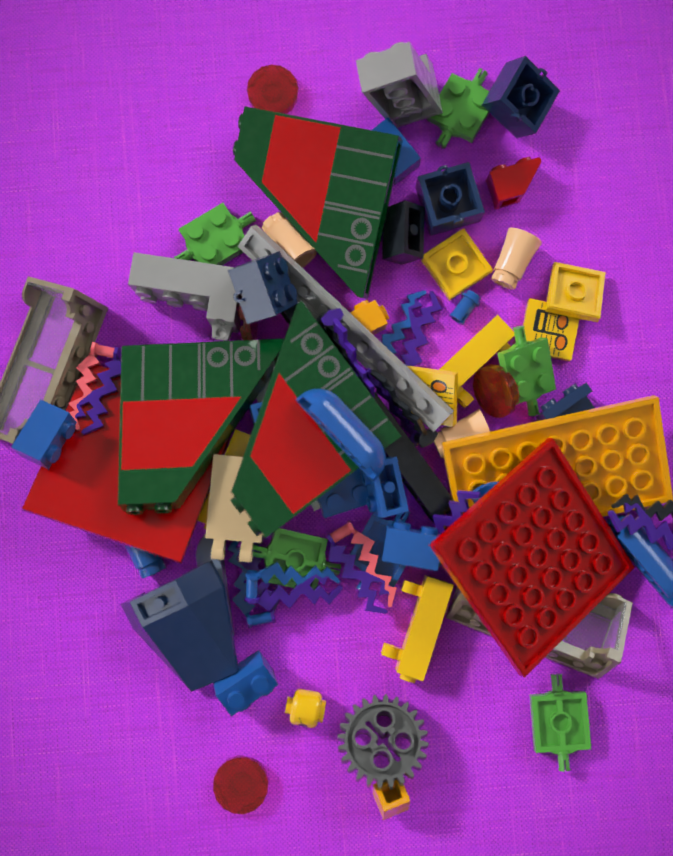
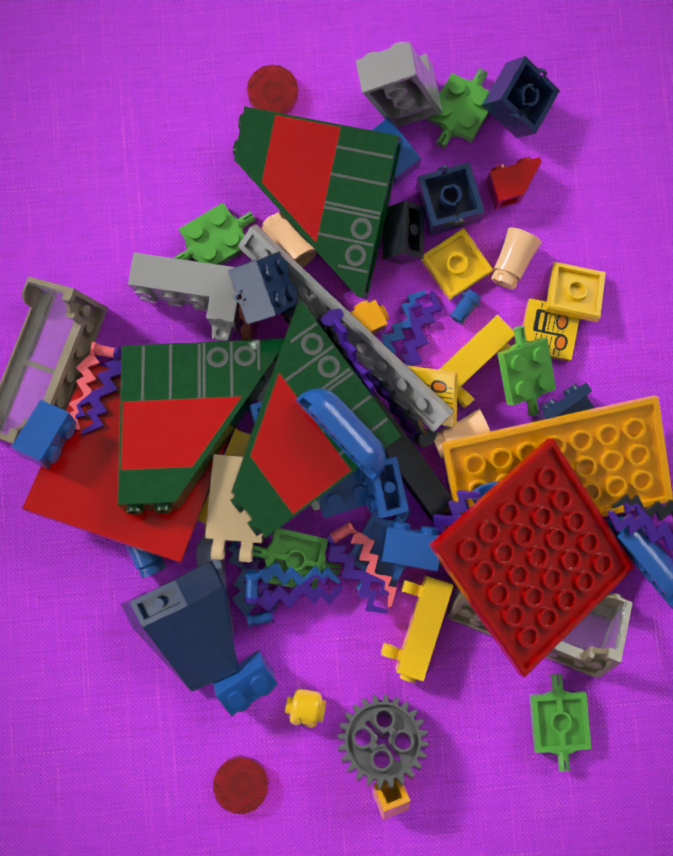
clear red tile [473,364,519,418] -> none

